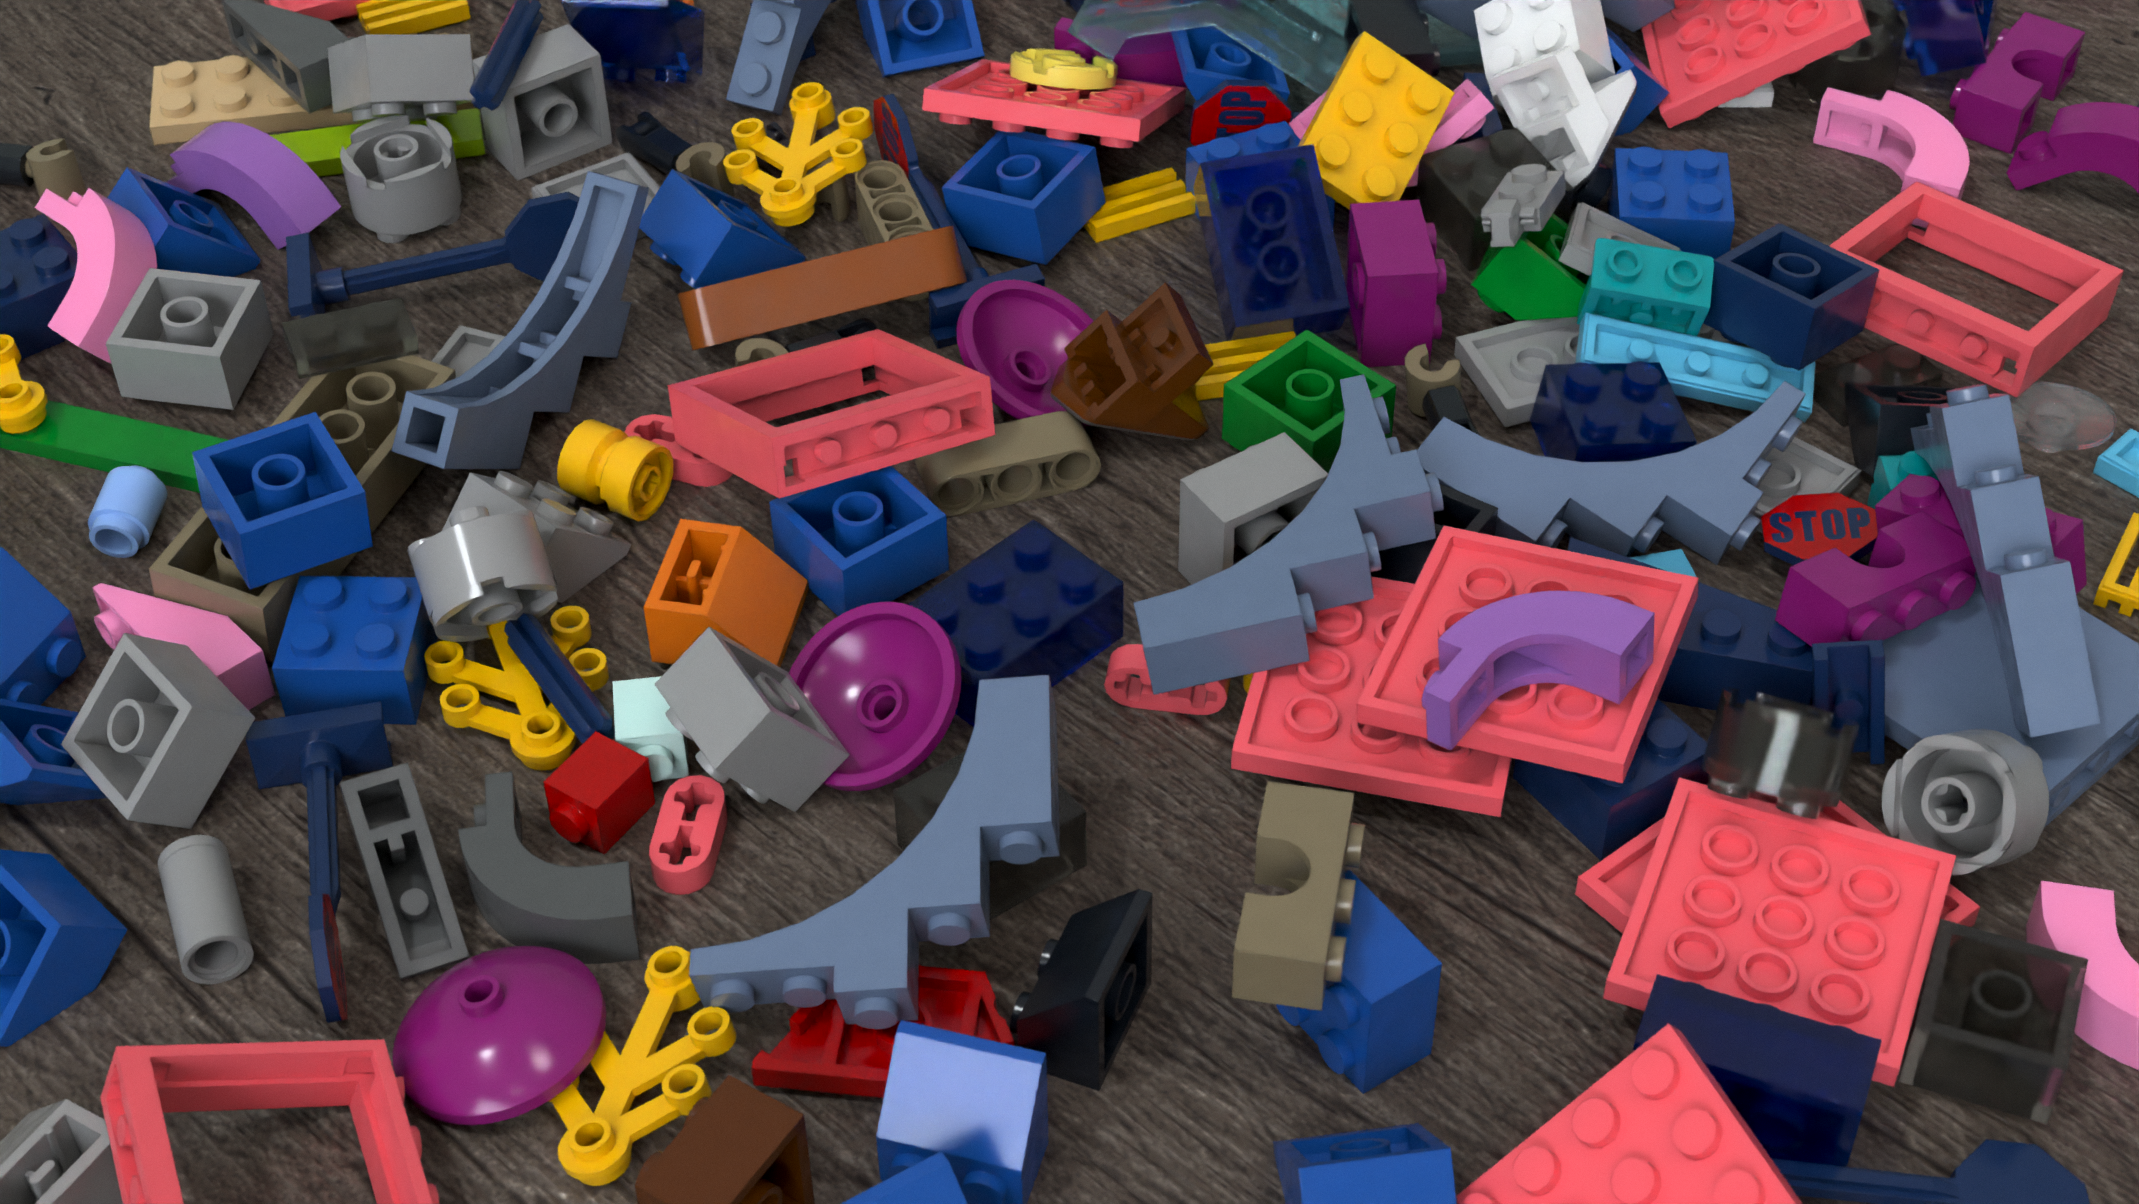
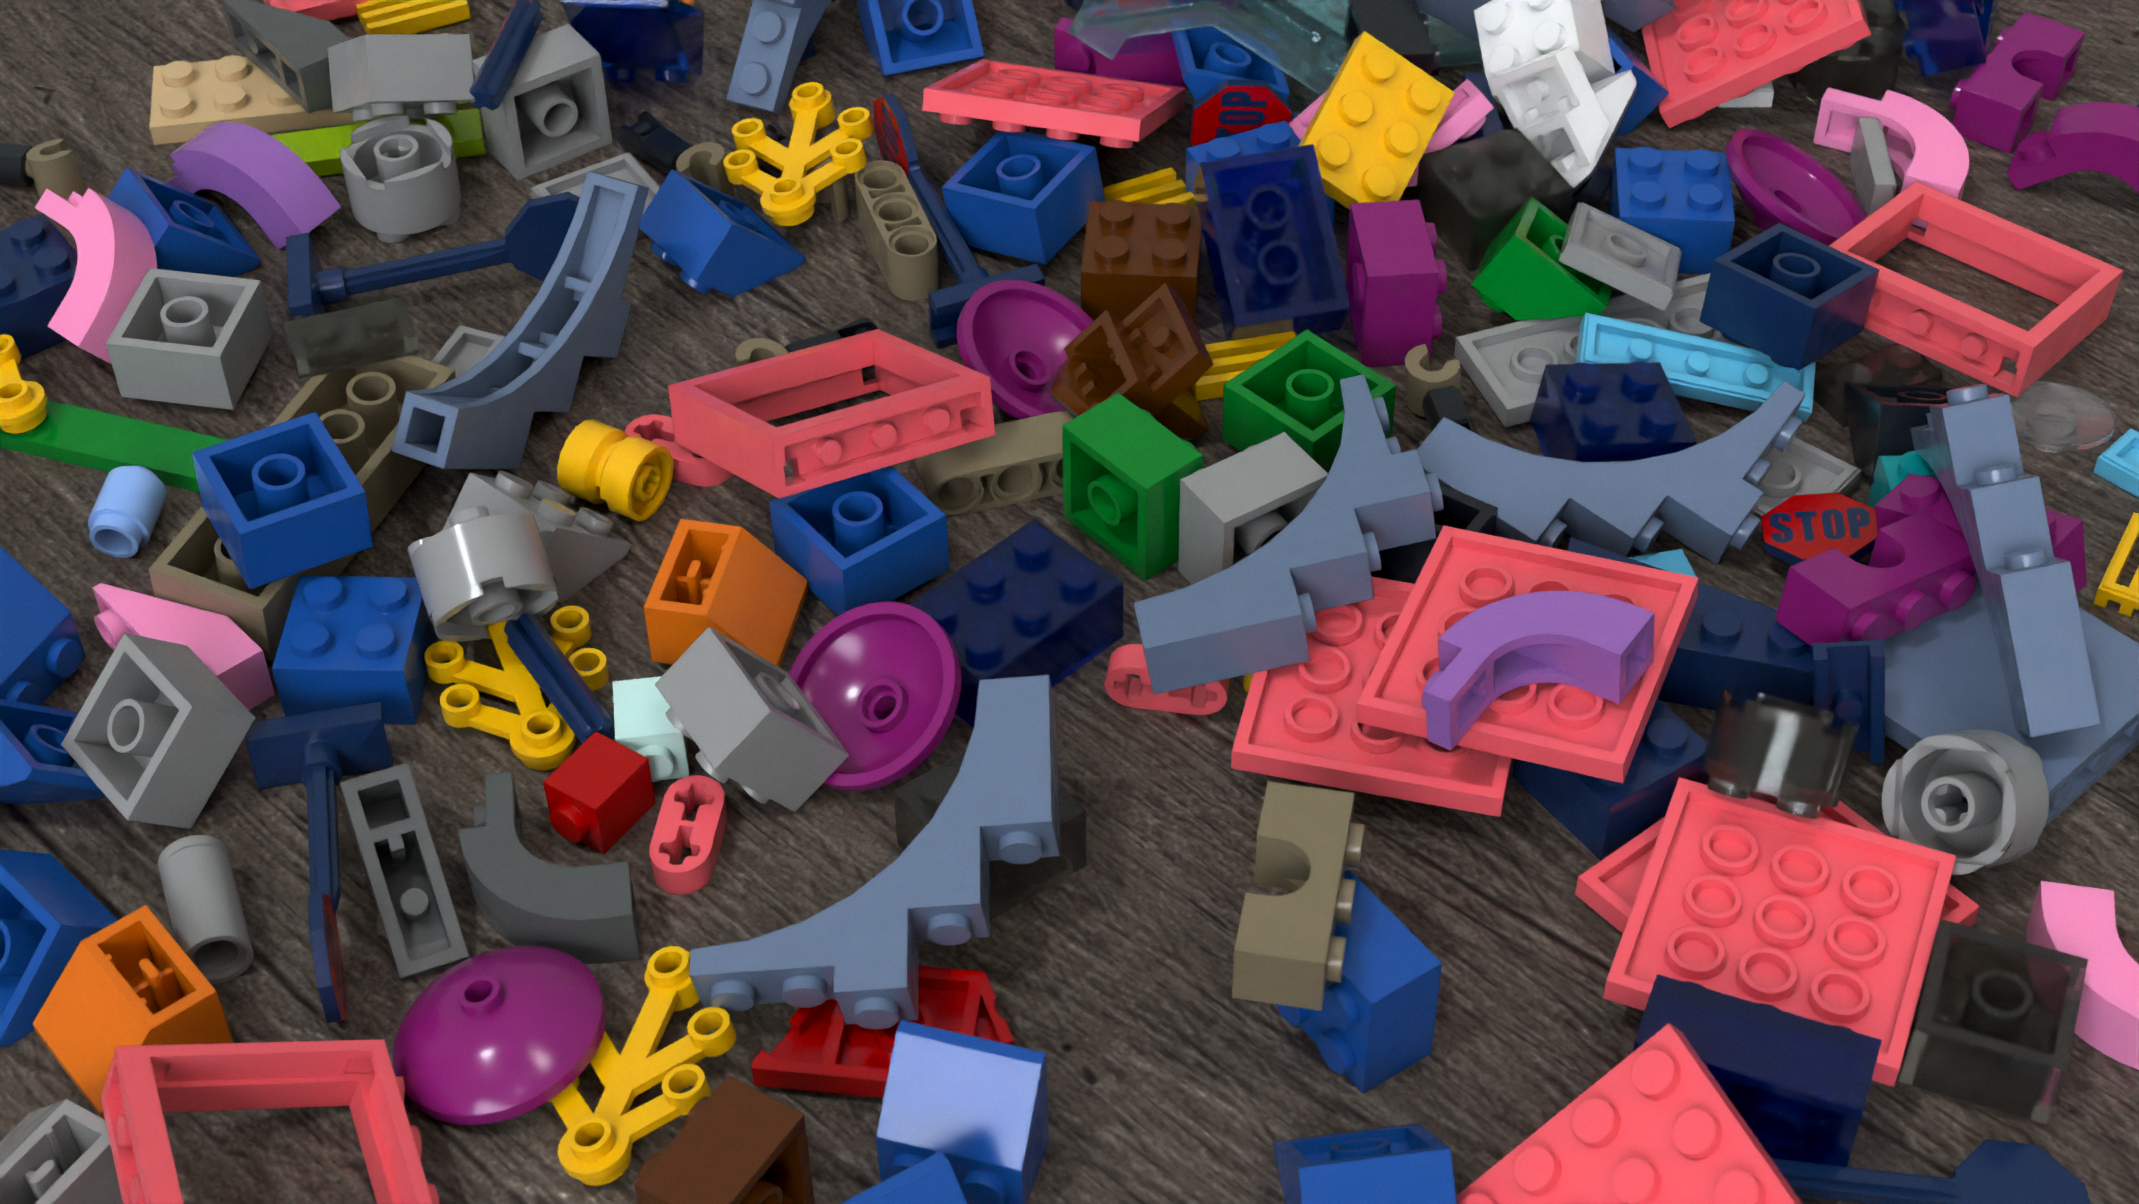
dark orange beam [677,225,967,351] -> none
light yellow tile [1009,48,1117,90] -> none
black slope [1010,889,1153,1091] -> none
light grey hinge [1481,164,1566,247] -> none
teal bracket [1577,238,1714,336] -> none
none -> orange slope [32,905,234,1120]
none -> green brick [1062,393,1203,581]
none -> reddish brown brick [1081,200,1203,326]
none -> magenta dish [1726,129,1868,246]
none -> light grey tile [1849,118,1897,216]

